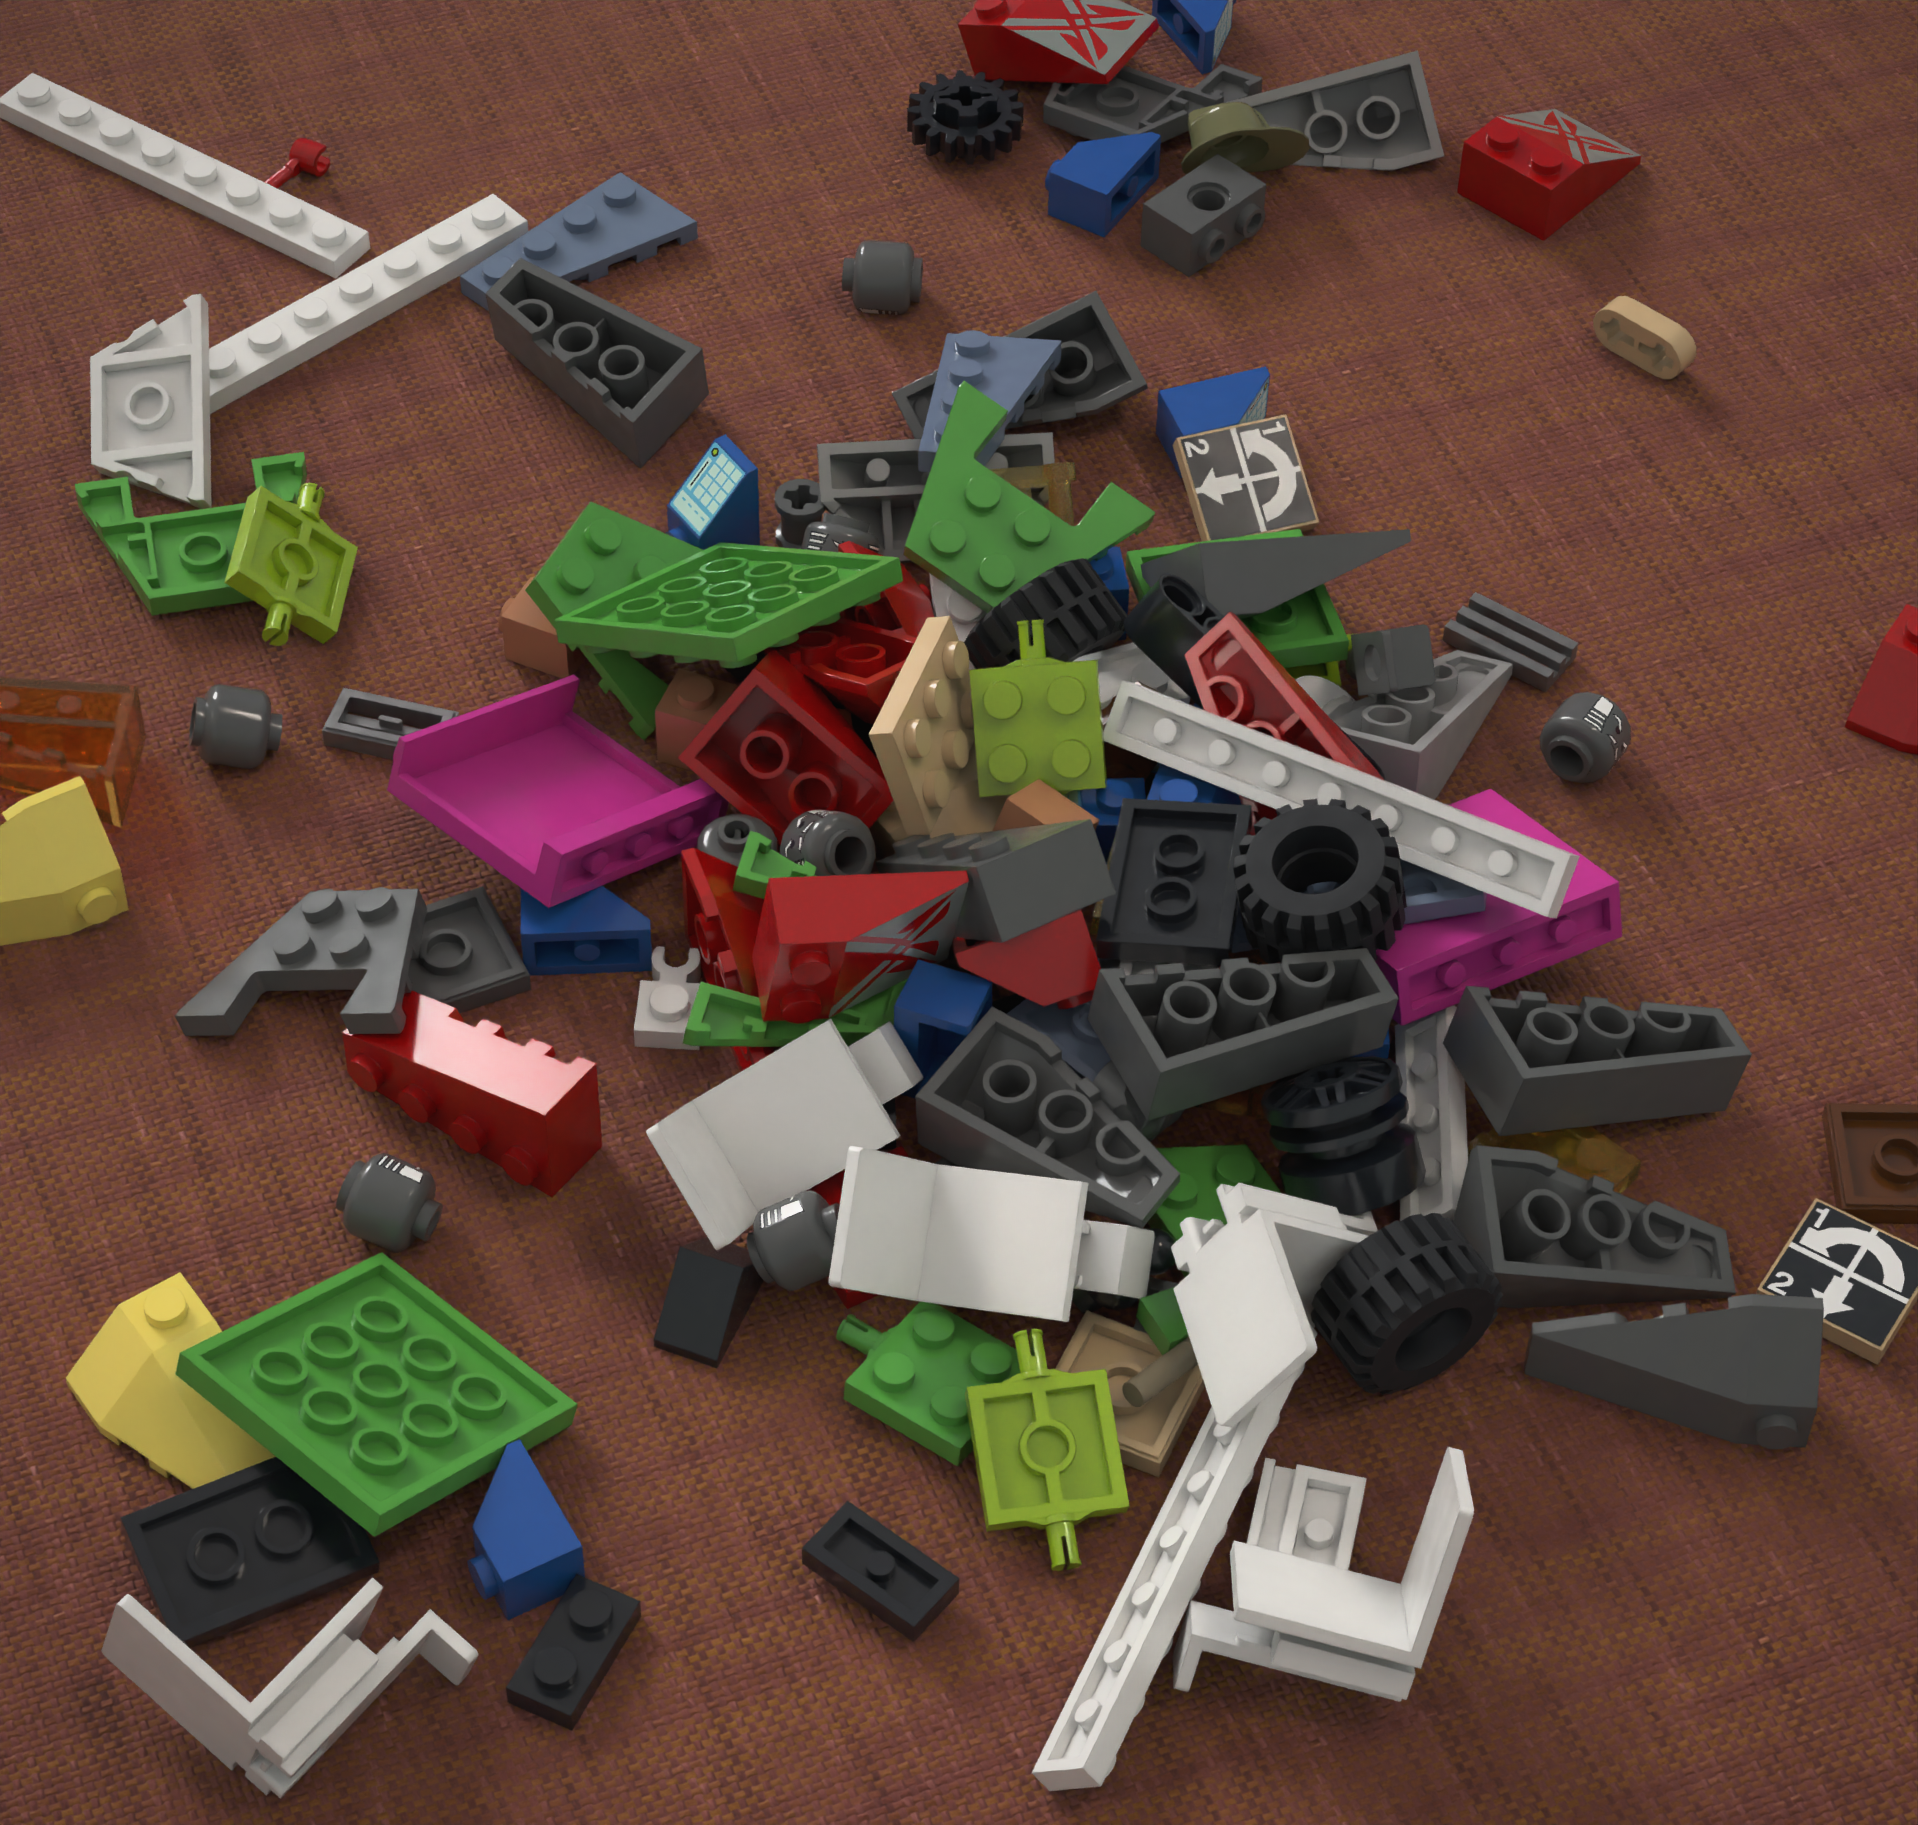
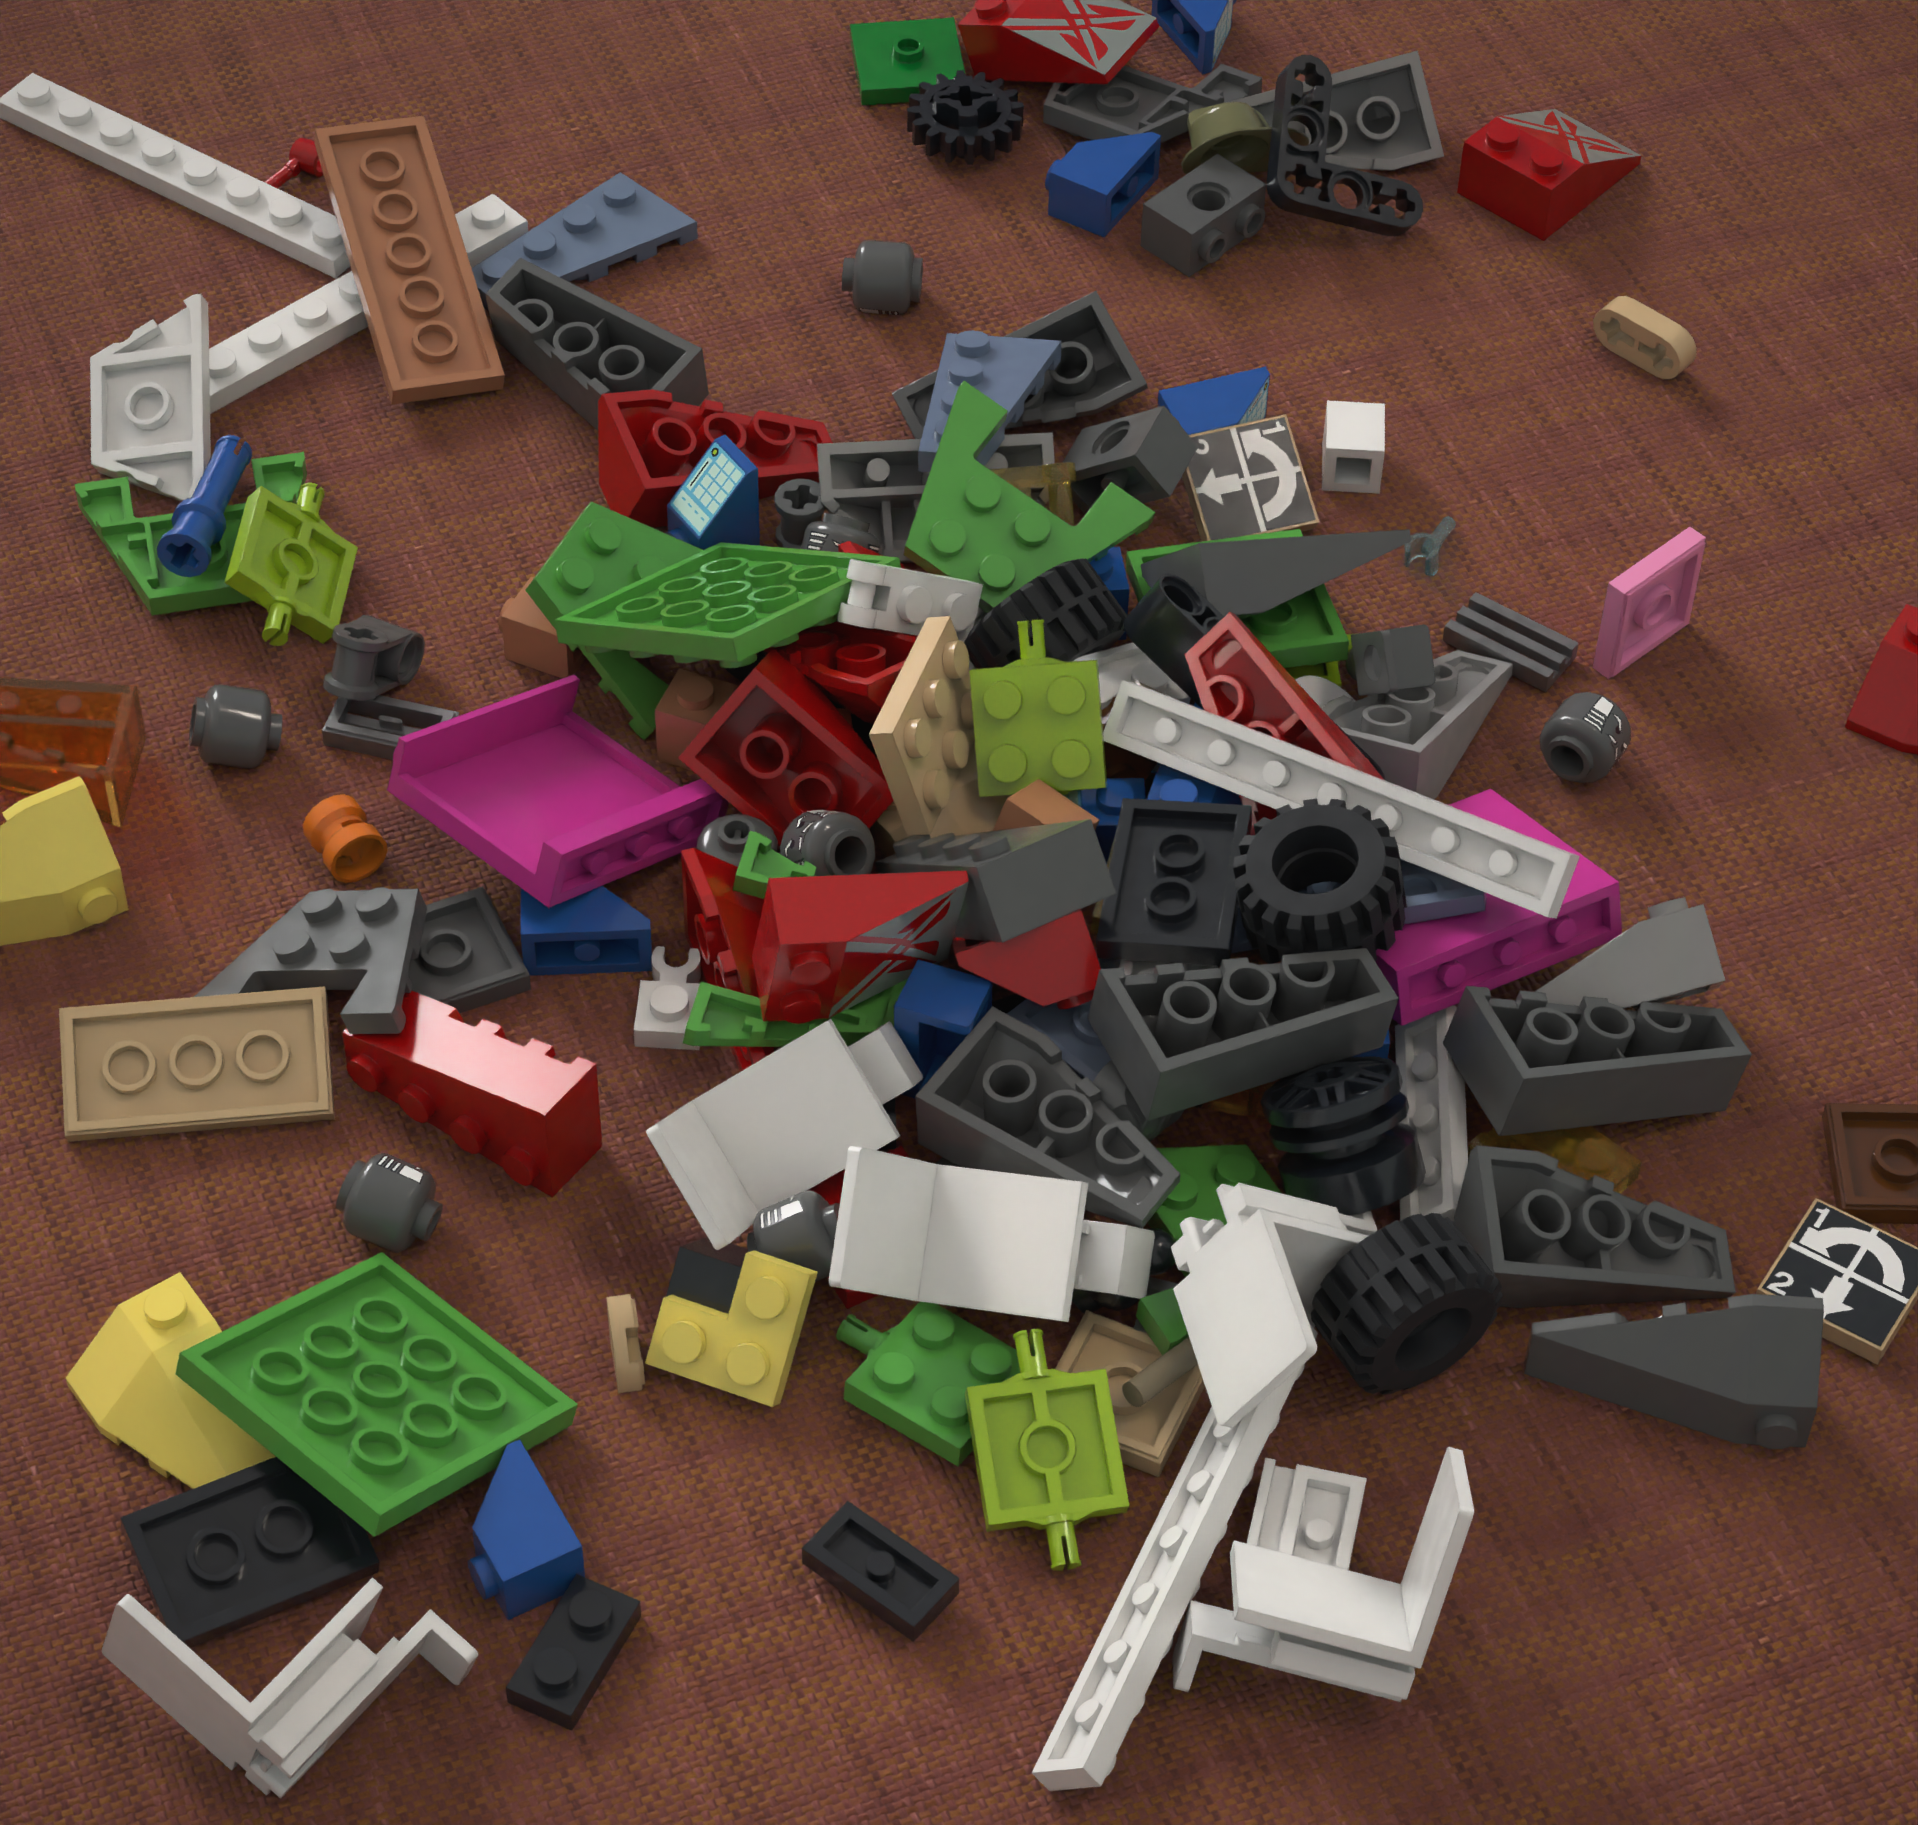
none -> tan tile [59,986,335,1142]
none -> blue pin [157,435,252,577]
none -> orange wheel [302,794,388,883]
none -> nougat plate [314,116,505,405]
none -> dark grey piece [323,615,425,701]
none -> red wedge [598,389,833,527]
none -> tan tile [606,1294,645,1393]
none -> light yellow plate [645,1250,818,1407]
none -> white plate [837,559,983,642]
none -> green plate [850,17,965,105]
none -> dark grey brick [1056,406,1198,514]
none -> black beam [1267,55,1423,237]
none -> white brick [1322,400,1385,494]
none -> clear light blue hand [1404,516,1456,576]
none -> light grey wedge [1535,897,1725,1010]
none -> bright pink tile [1593,527,1706,679]

